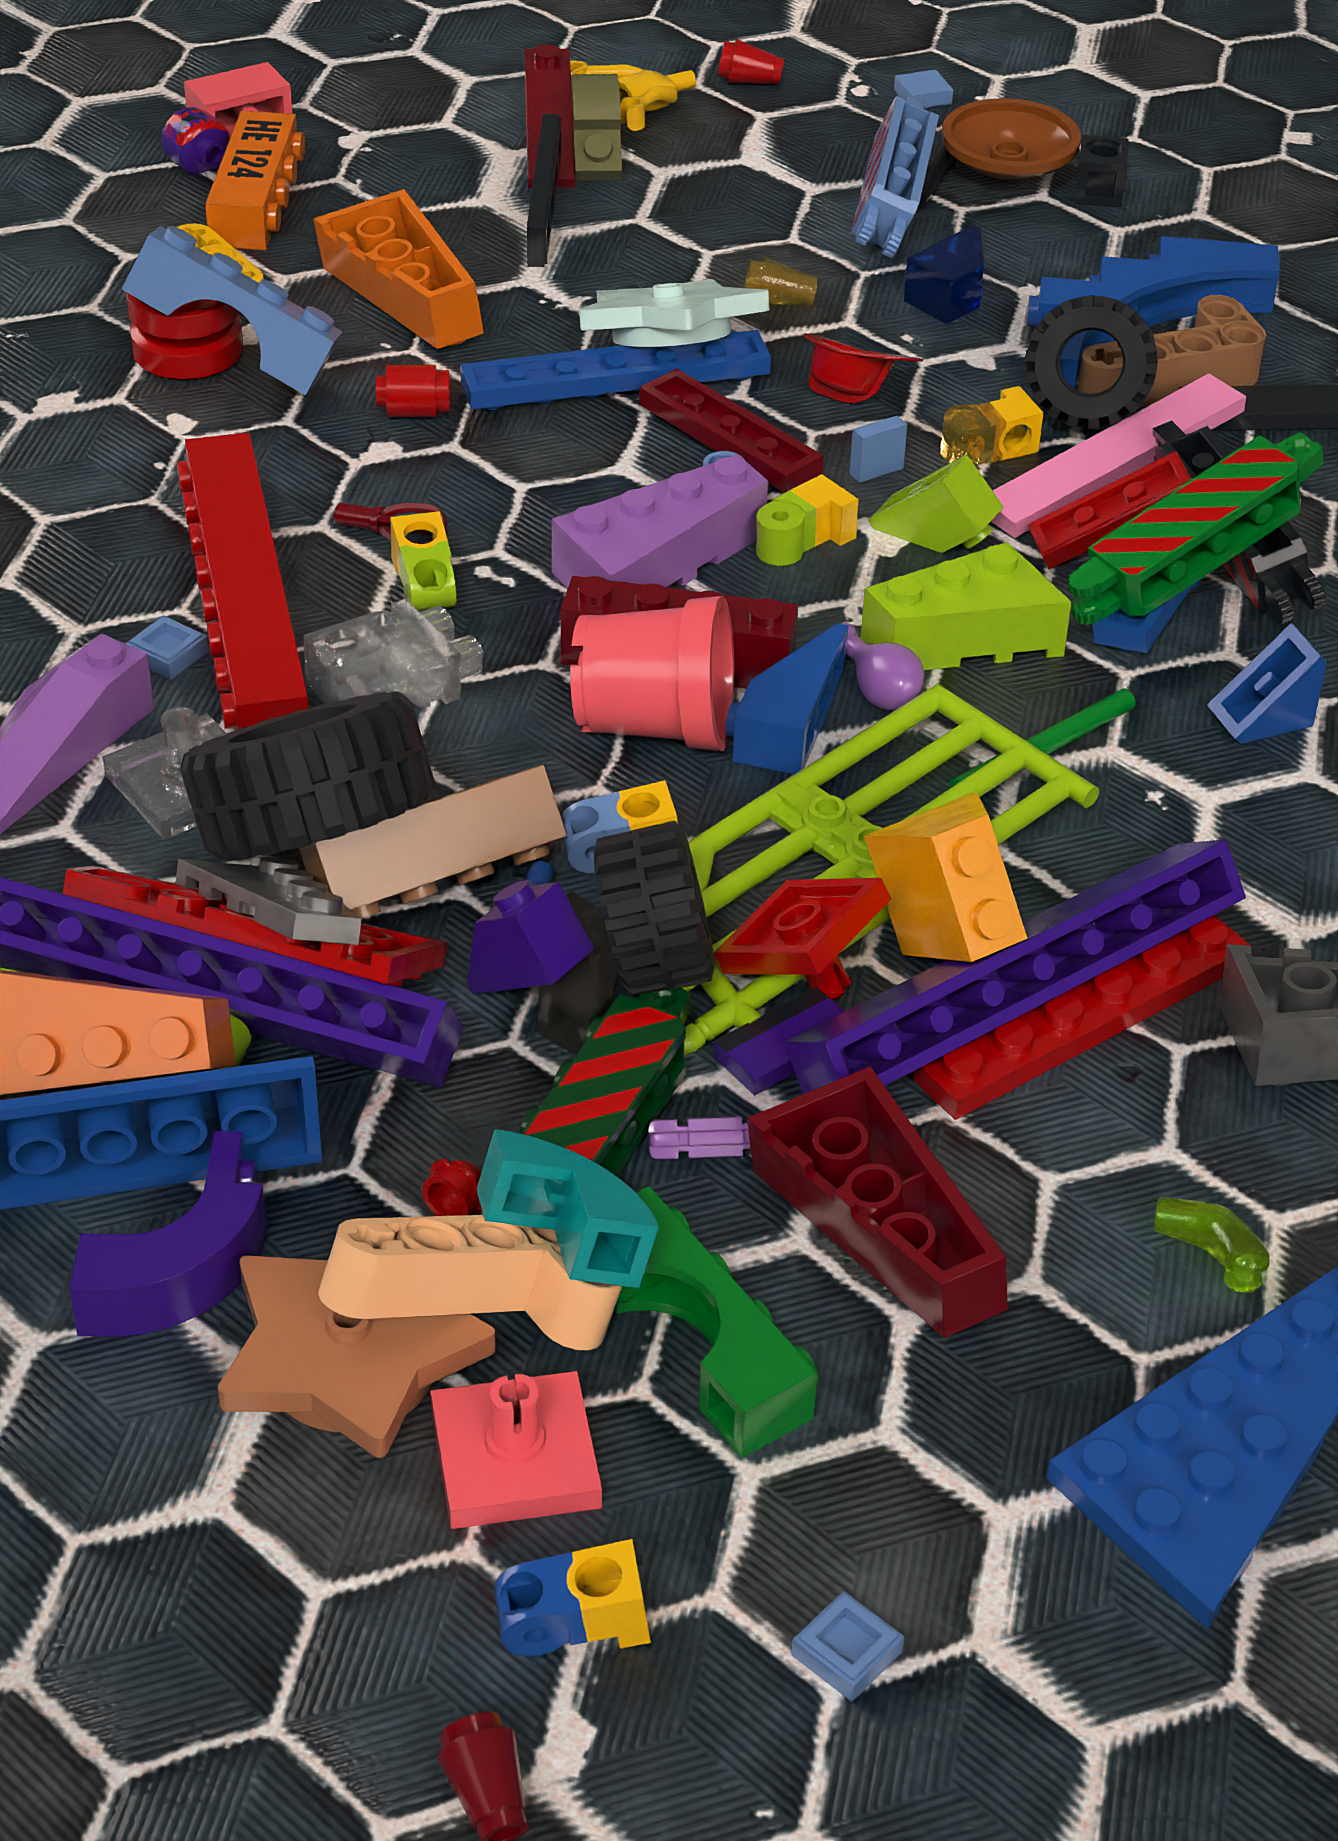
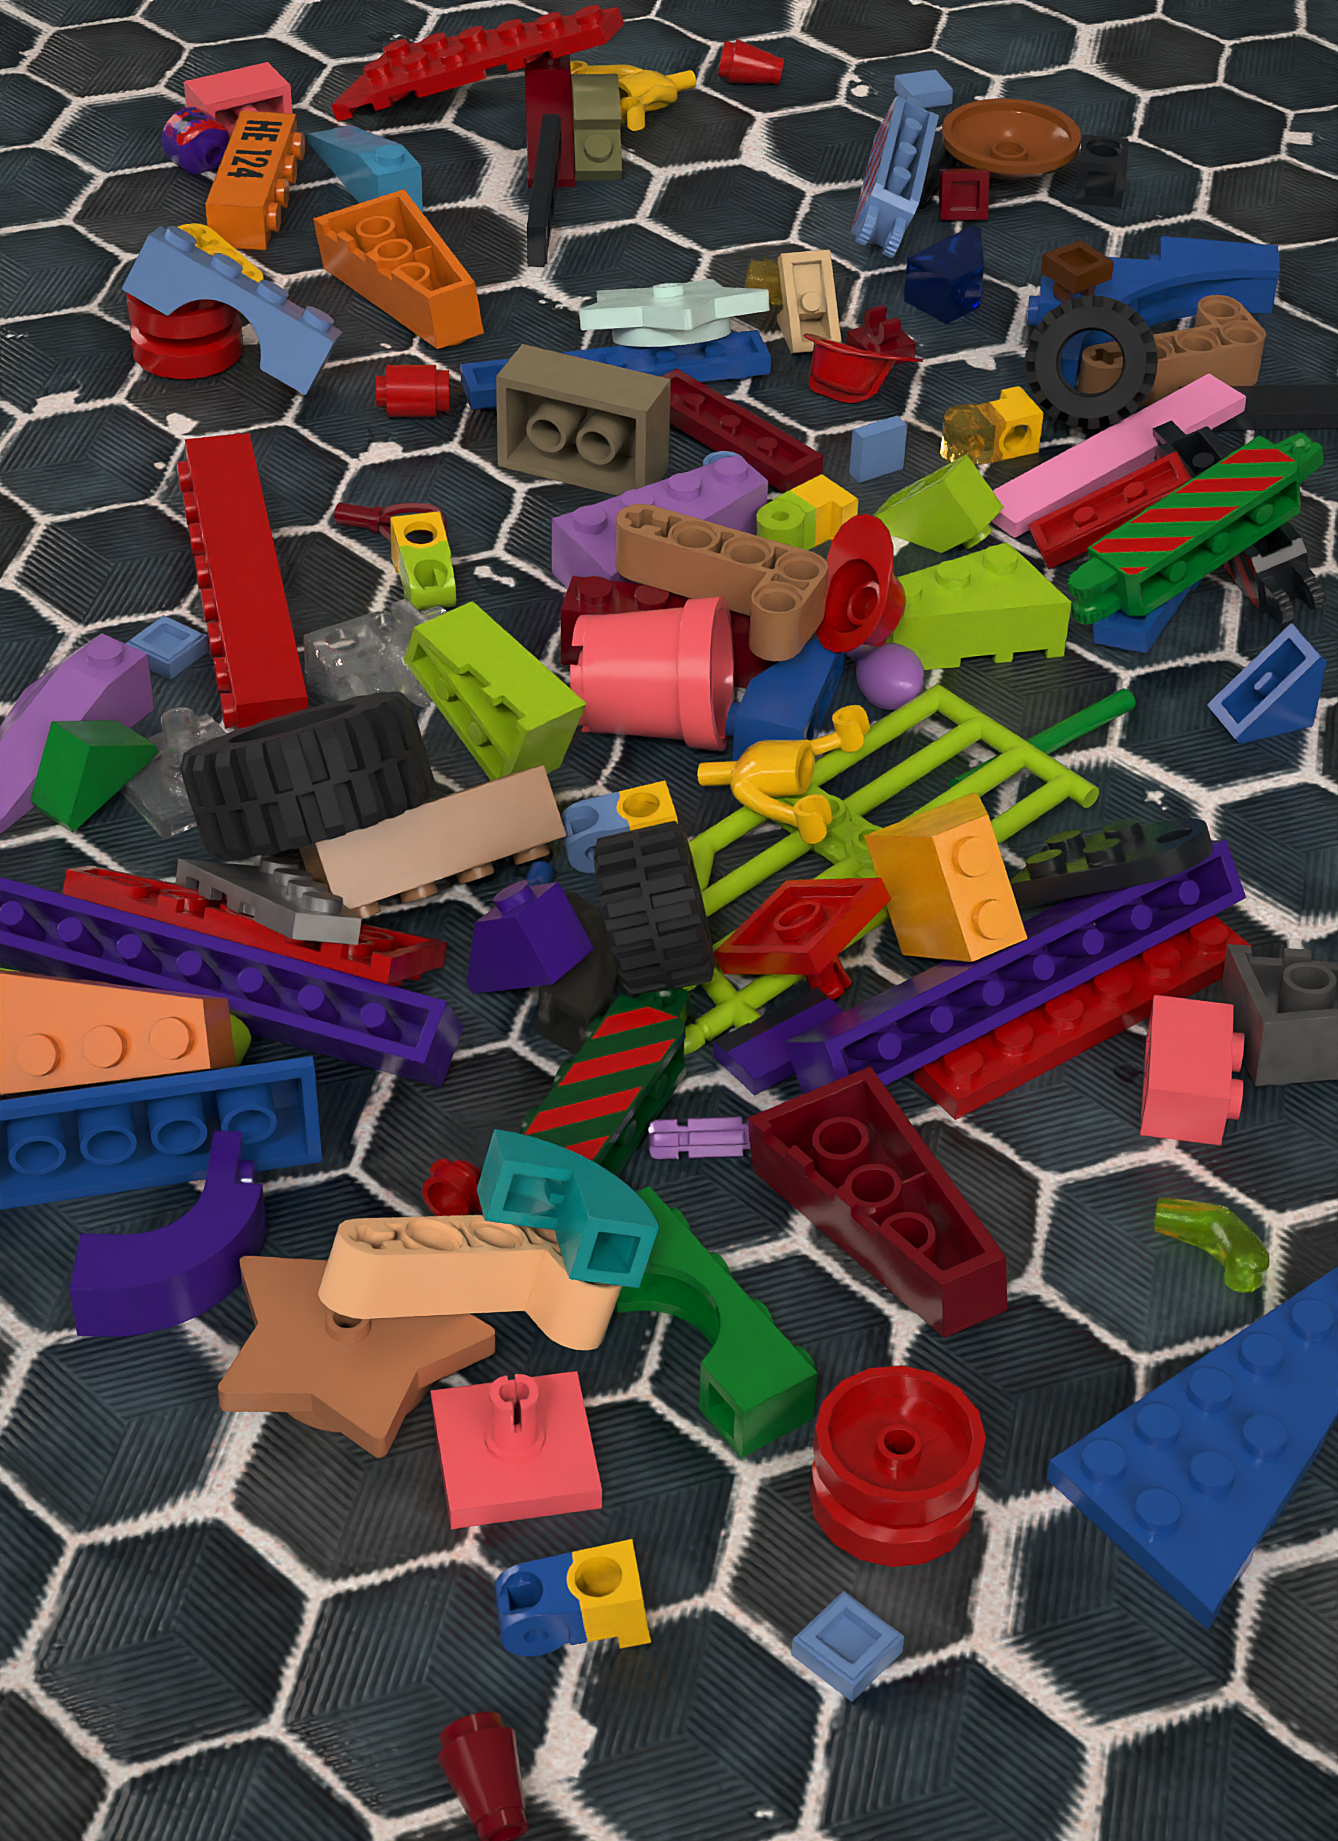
none -> green slope [30,720,160,833]
none -> dark azure slope [307,125,423,213]
none -> red wing [331,5,624,122]
none -> lime wedge [403,601,587,781]
none -> dark tan brick [496,344,671,496]
none -> medium nougat beam [615,504,828,661]
none -> yellow piece [698,705,870,844]
none -> tan slope [777,249,842,355]
none -> red wheel [809,1365,986,1567]
none -> red piece [816,514,906,653]
none -> dark red tile [846,305,916,366]
none -> dark red tile [938,168,990,220]
none -> black plate [1010,818,1214,907]
none -> reddish brown tile [1041,240,1114,303]
none -> coral brick [1140,995,1244,1146]

